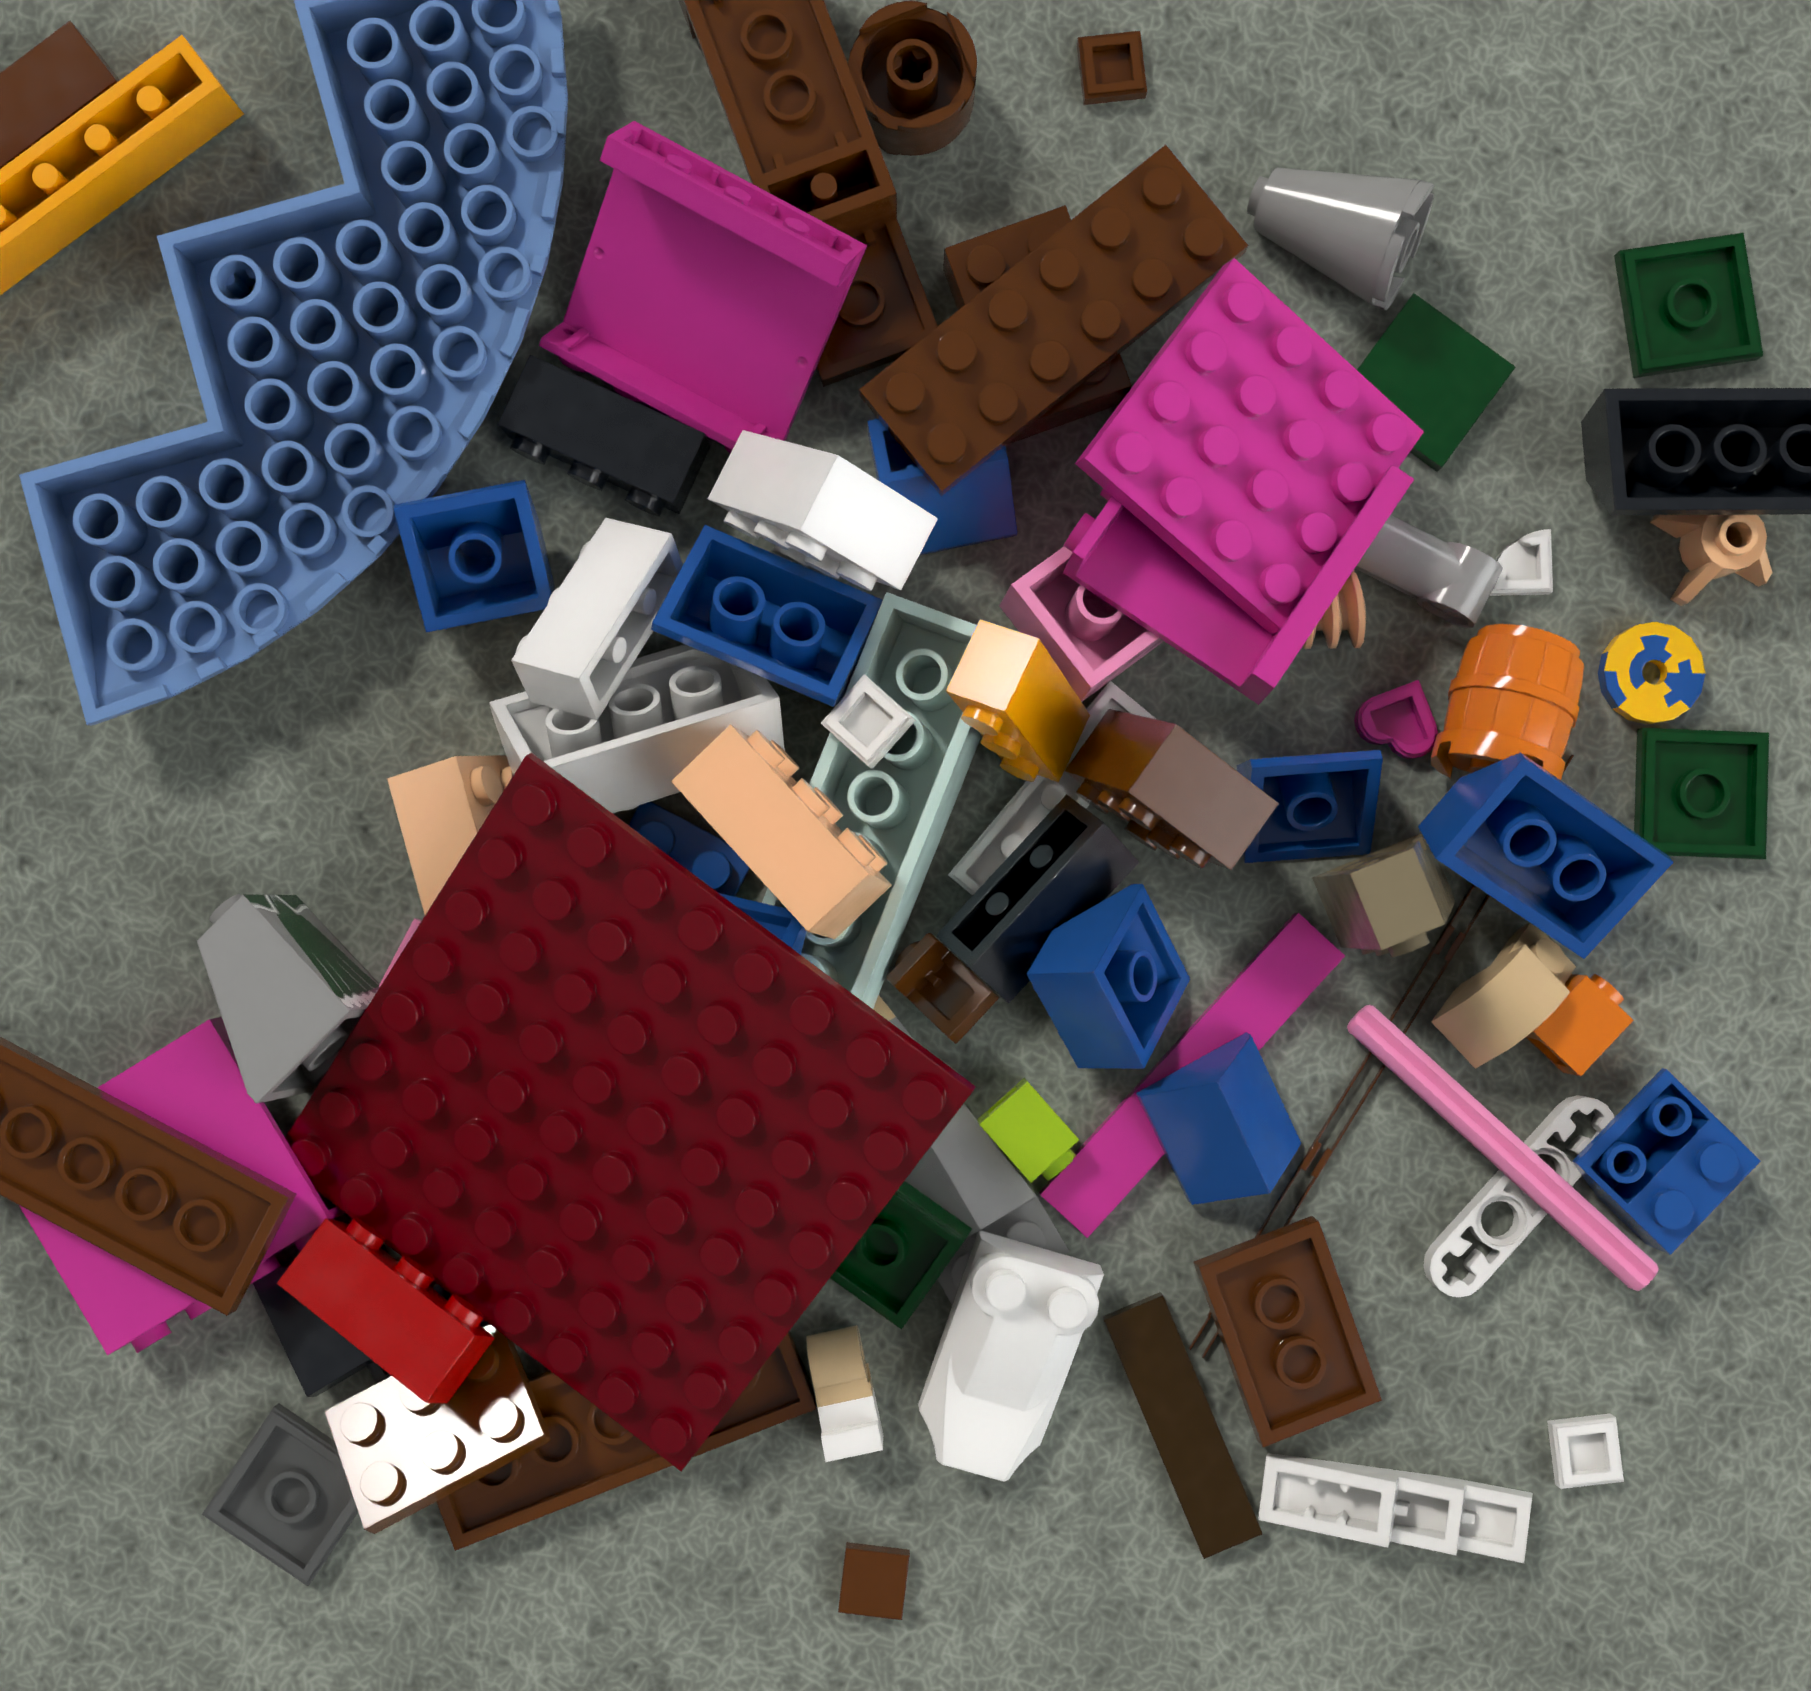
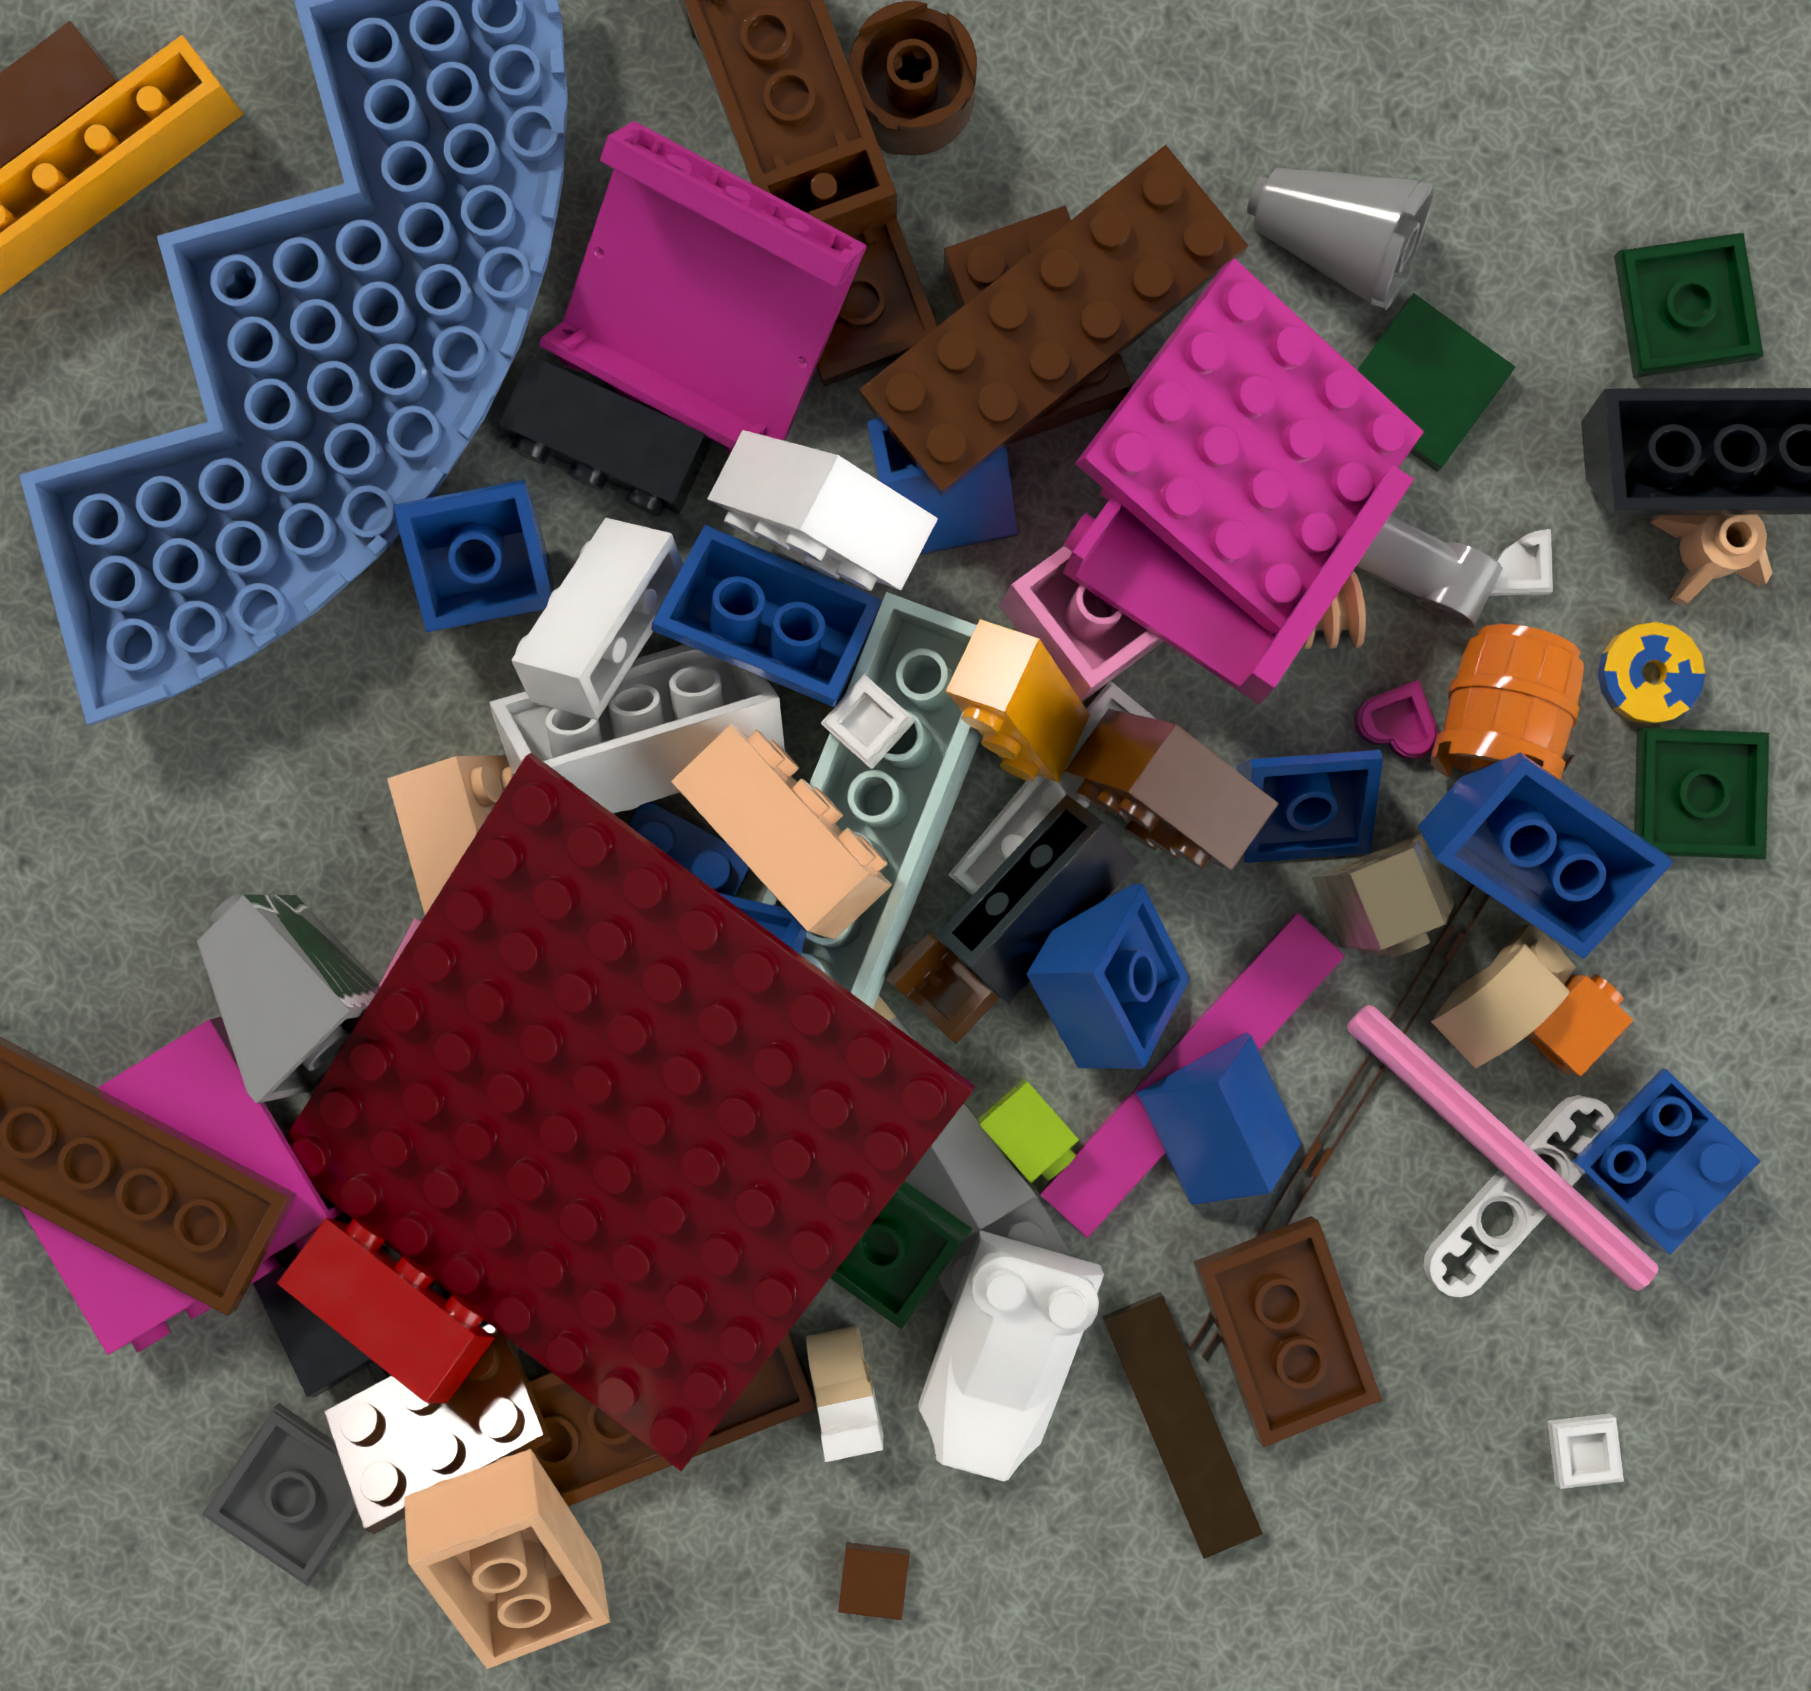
reddish brown tile [1077,31,1147,105] -> none
white slope [1258,1453,1533,1563] -> none
none -> light nougat brick [404,1449,610,1669]

